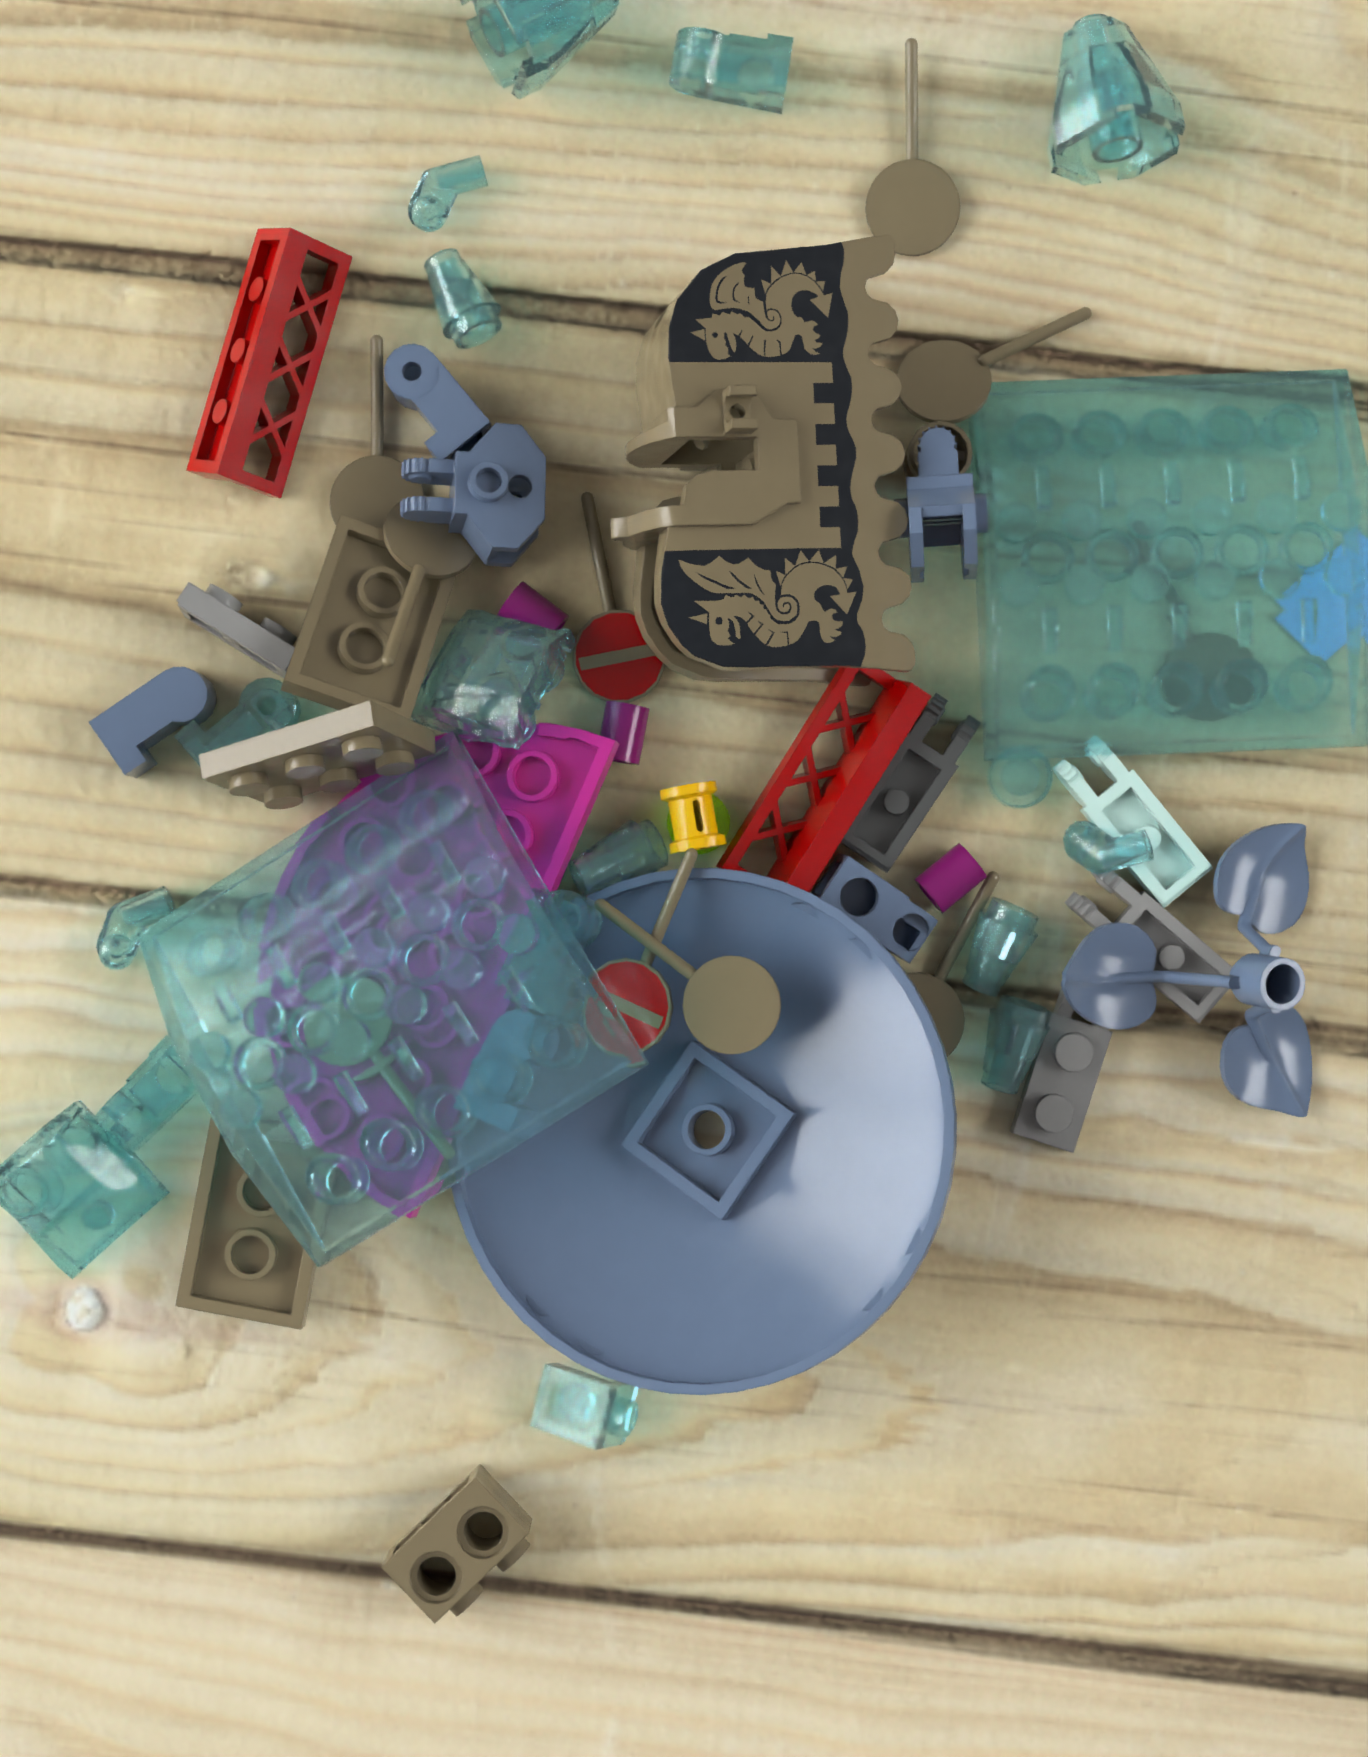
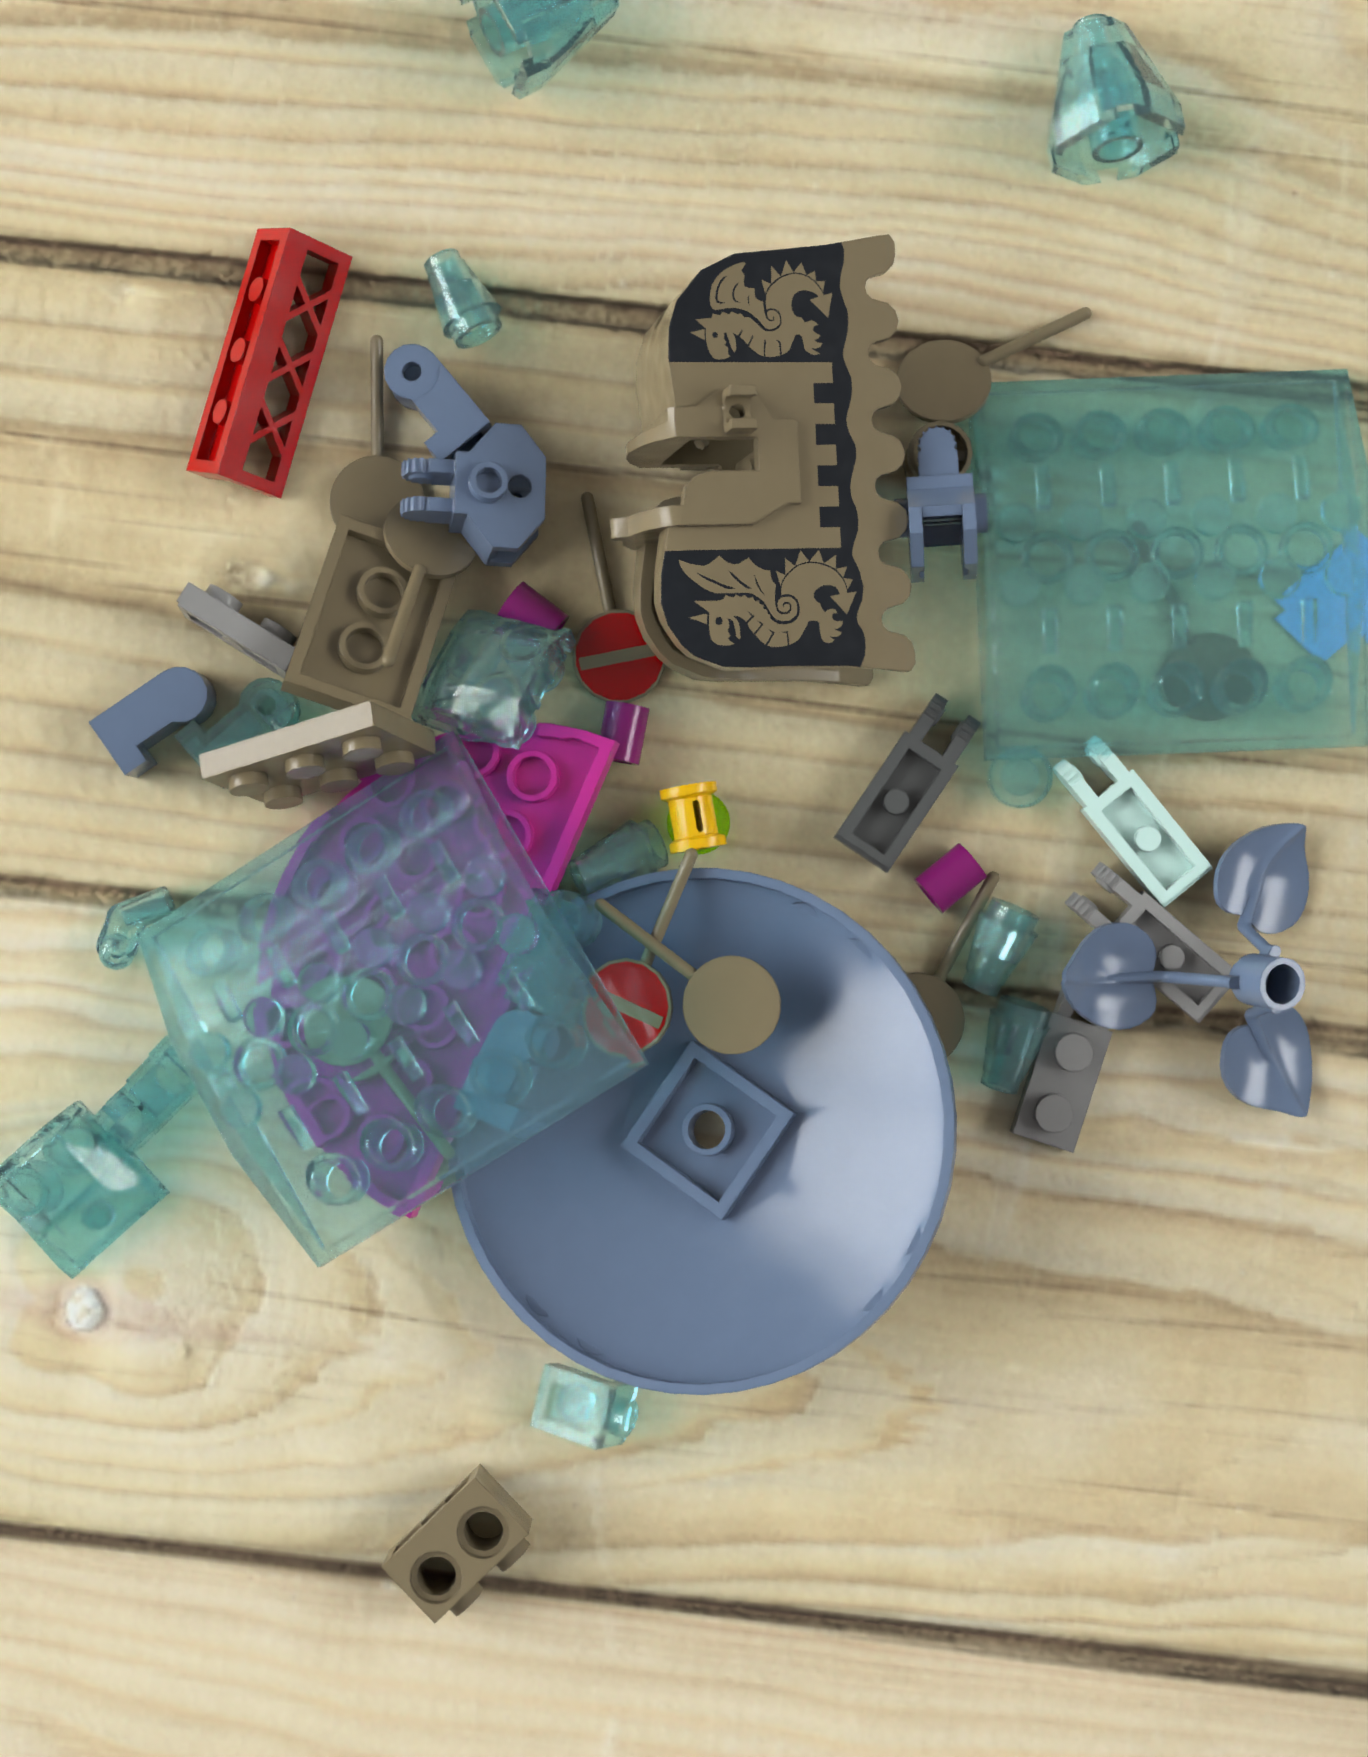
dark tan plate [175,1115,336,1330] -> none
clear light blue arm [408,155,488,232] -> none
clear light blue leg [669,27,794,114] -> none
red fence [716,667,931,892] -> none
sand blue leg [811,853,938,964] -> none
dark tan piece [865,38,960,256] -> none
clear light blue arm [1063,821,1154,875] -> none

